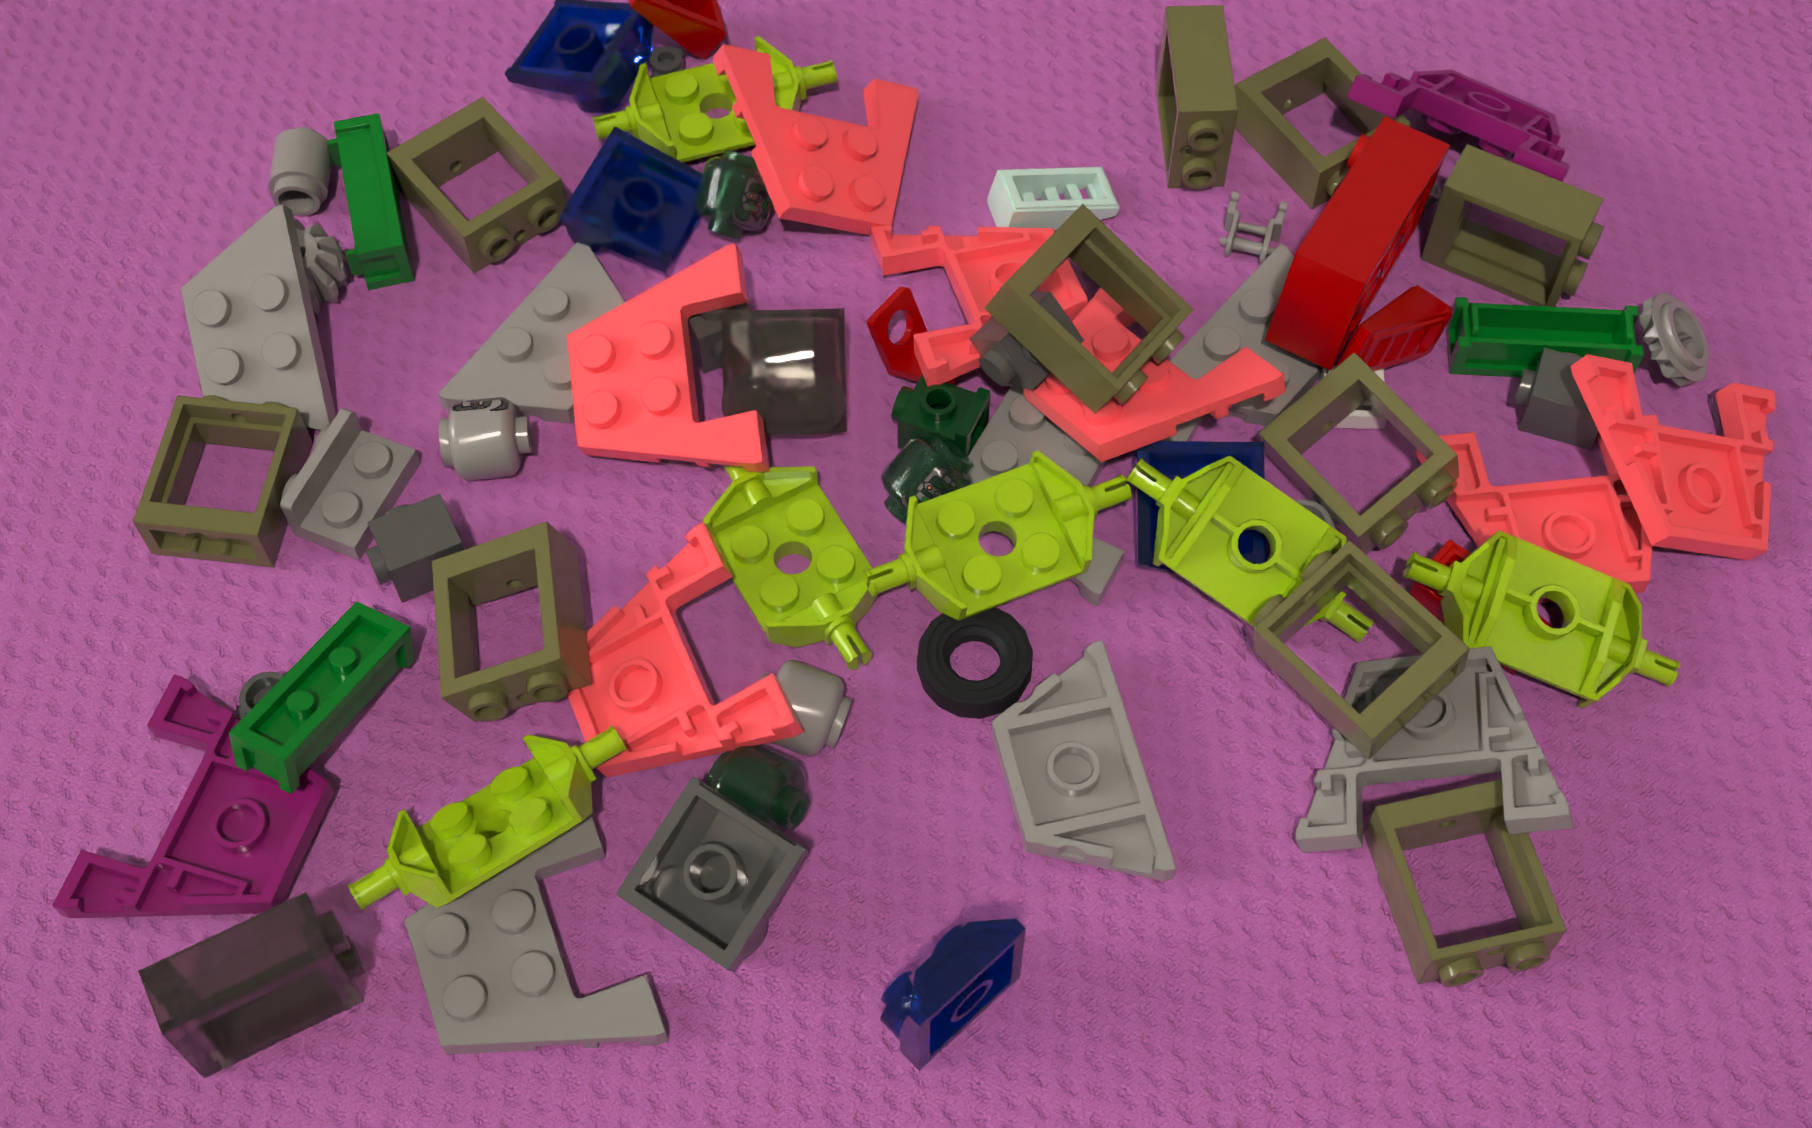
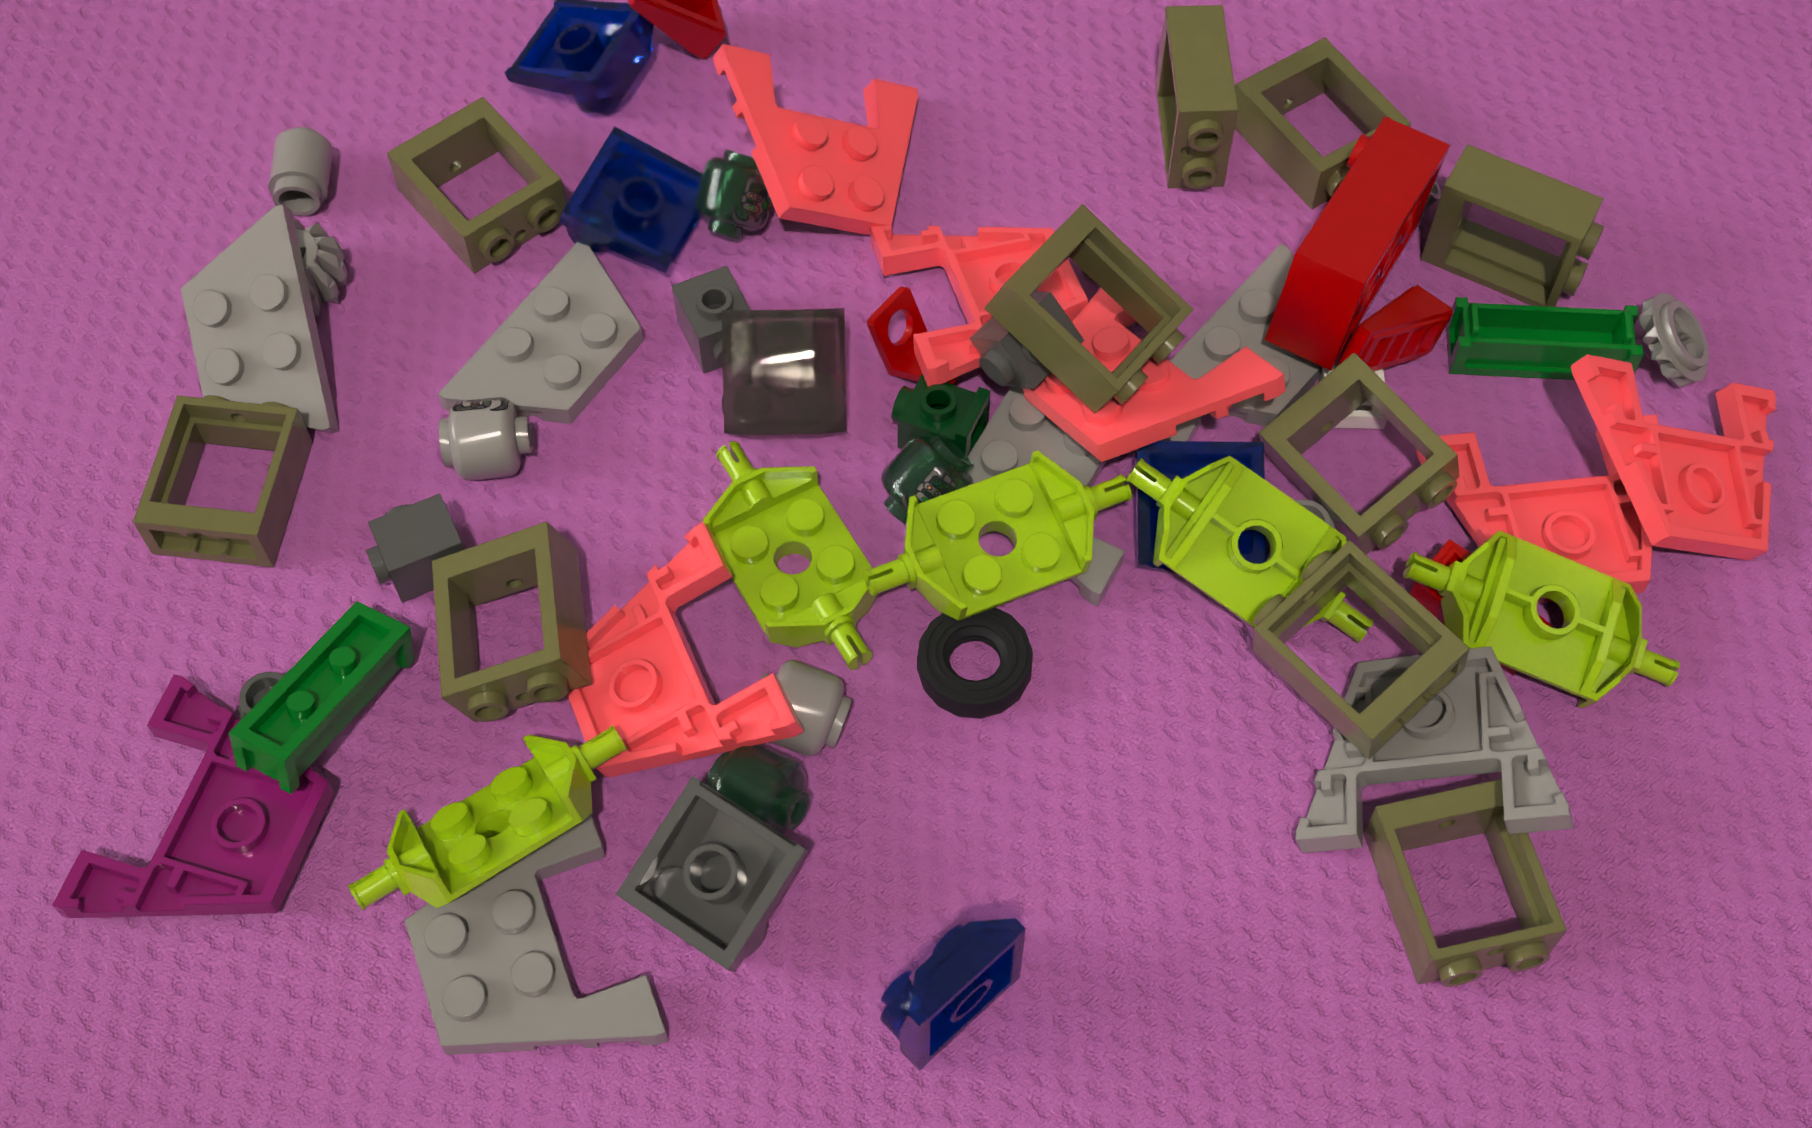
clear smoke window [138,892,366,1079] -> none
light grey bracket [280,408,420,560] -> none
green container [327,113,415,290] -> none
coral wing [567,243,770,473] -> none
lime plate [592,36,838,165] -> none
dark grey piece [645,46,685,78] -> none
light aqua slope [987,167,1120,231] -> none
light grey wing [991,640,1176,881] -> none
light grey piece [1220,191,1288,264] -> none
magenta wing [1347,70,1570,182] -> none
dark grey brick [1513,348,1599,450] -> none

